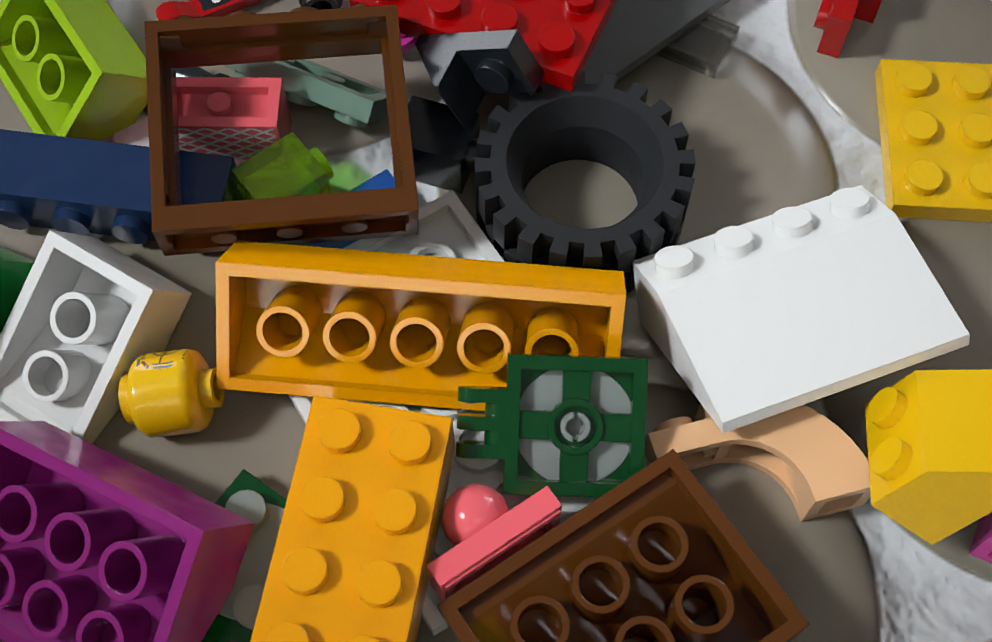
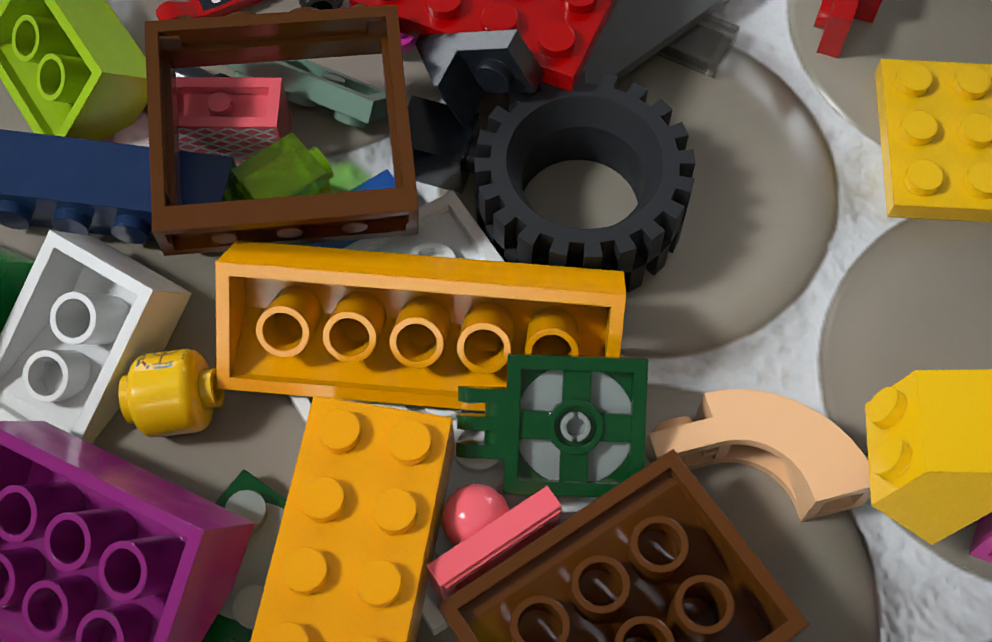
white slope [632,185,970,433] -> none

